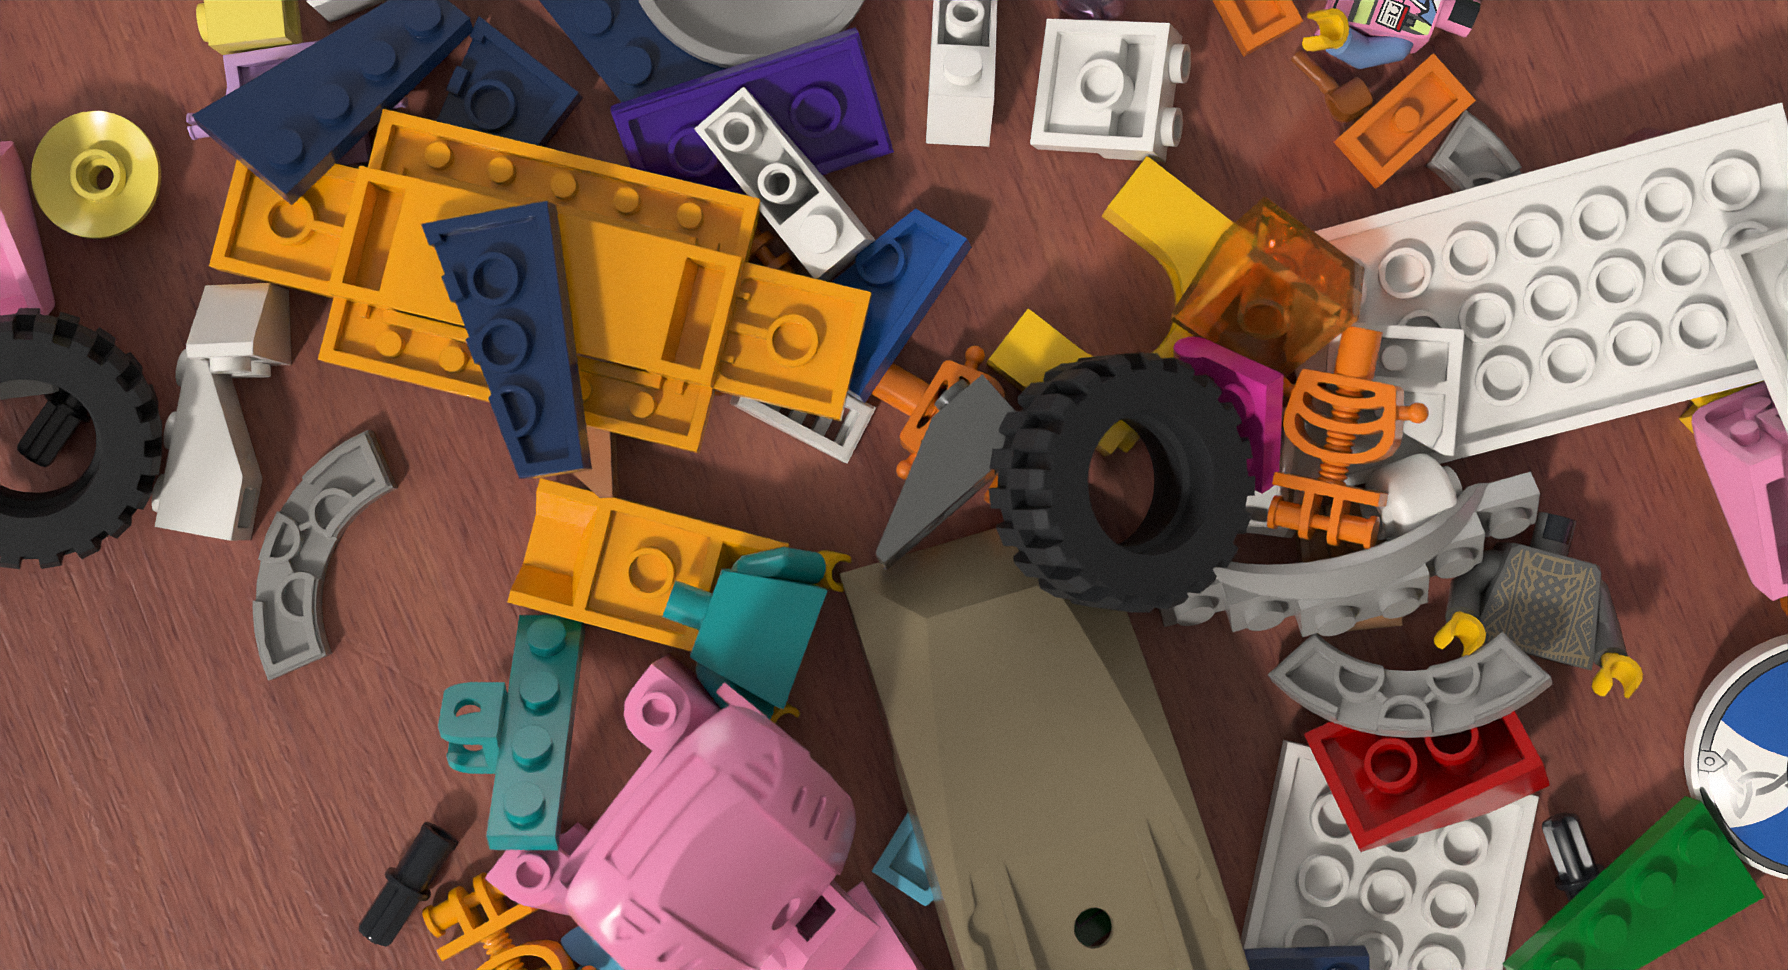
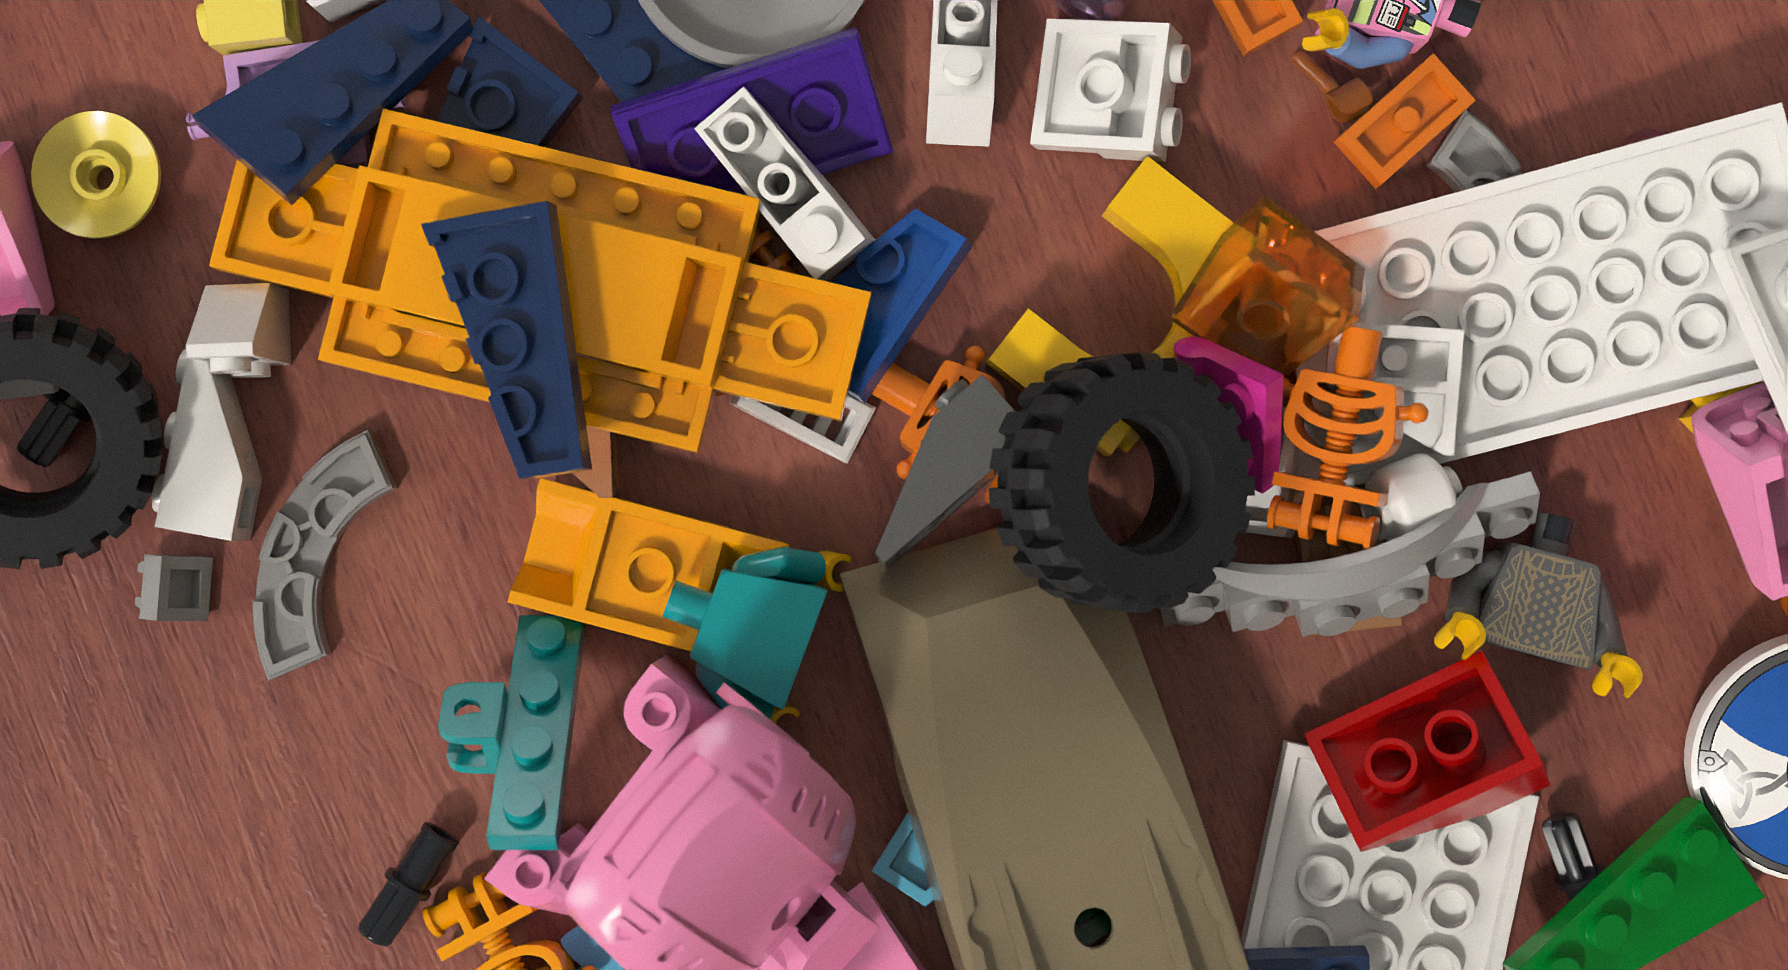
light grey tile [1268,632,1553,738] -> none
none -> light grey tile [135,554,213,621]

